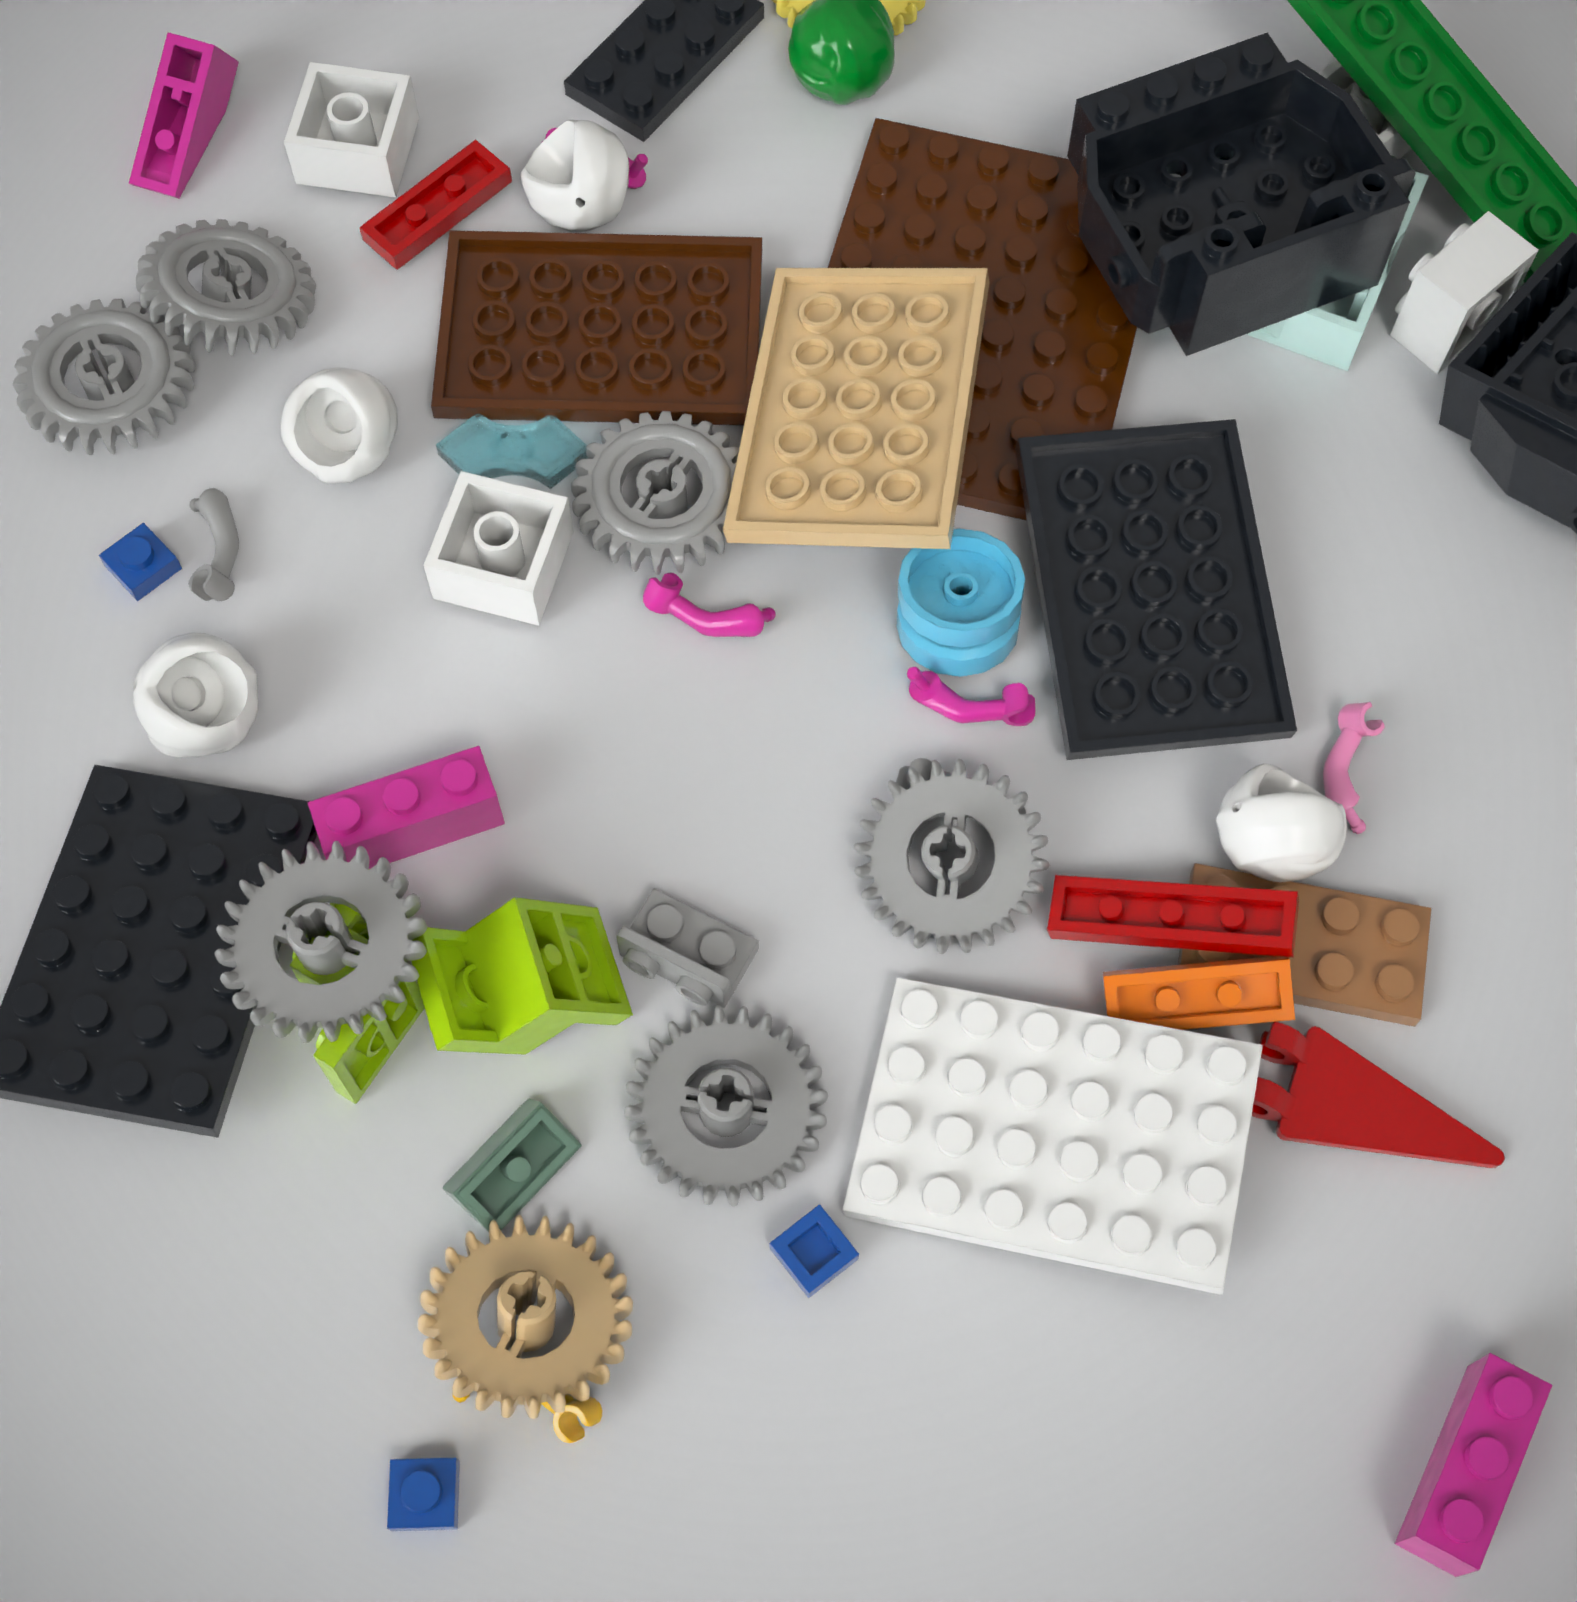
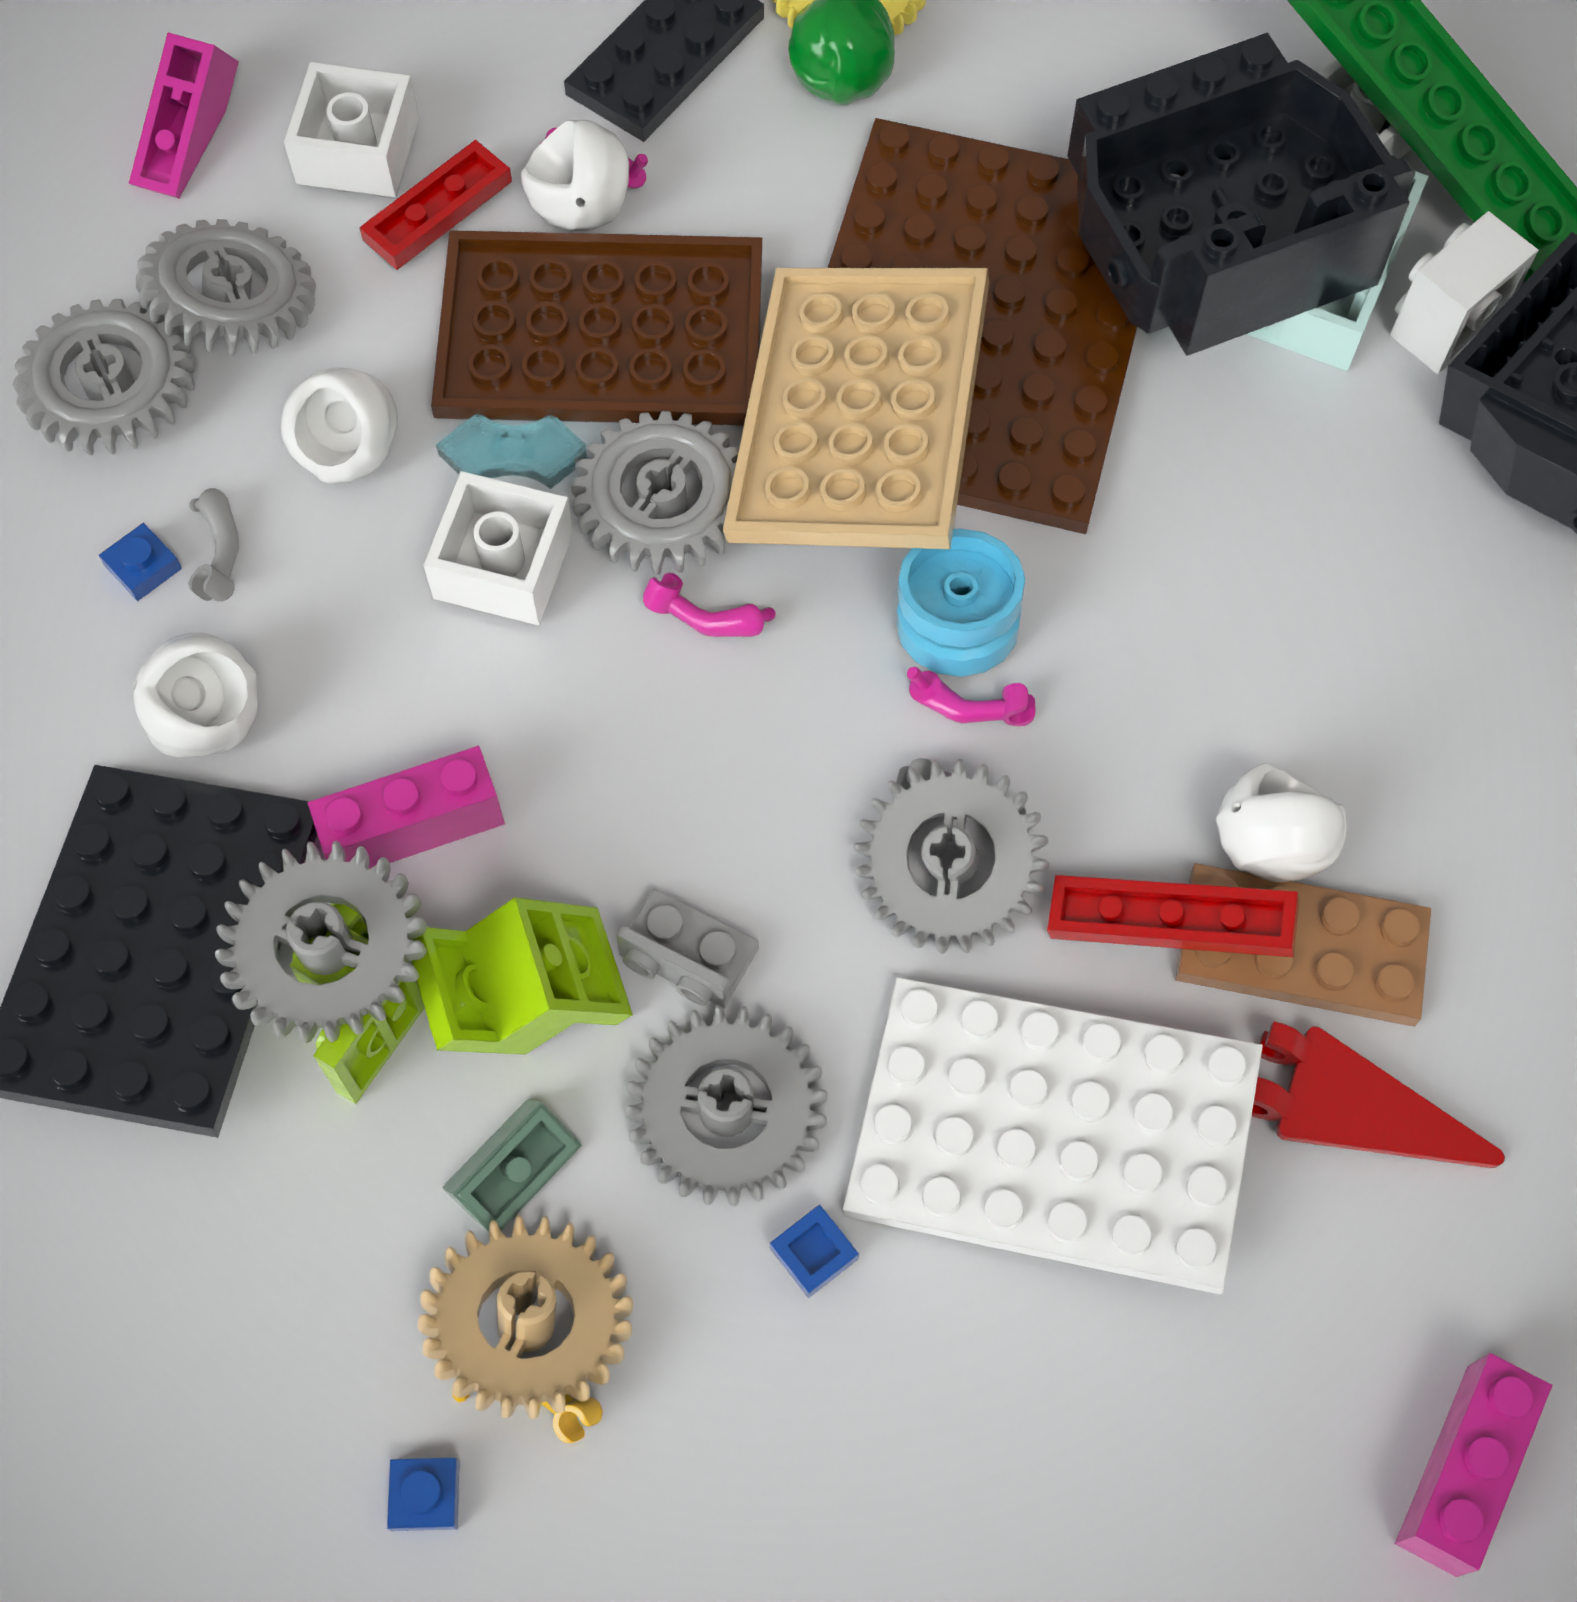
black plate [1015,419,1297,760] -> none
orange plate [1103,956,1295,1030] -> none
bright pink piece [1323,702,1385,834] -> none

